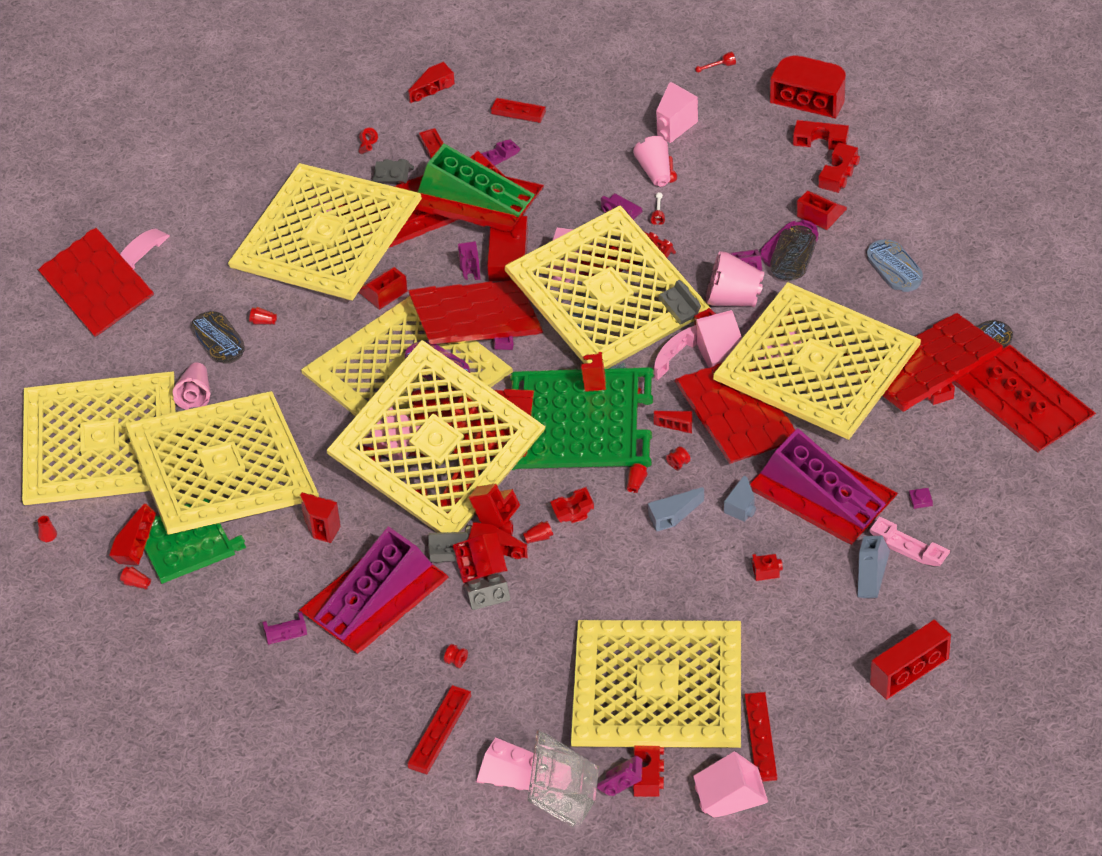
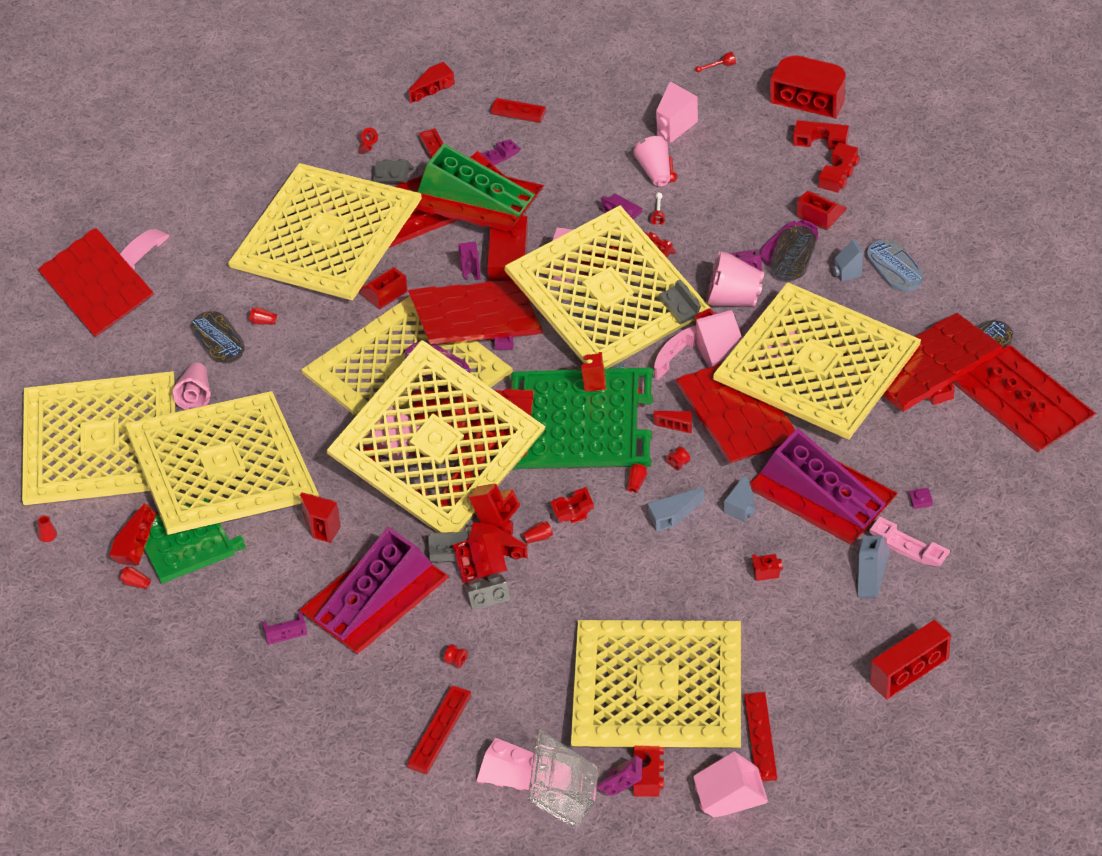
none -> sand blue slope [833,239,863,282]

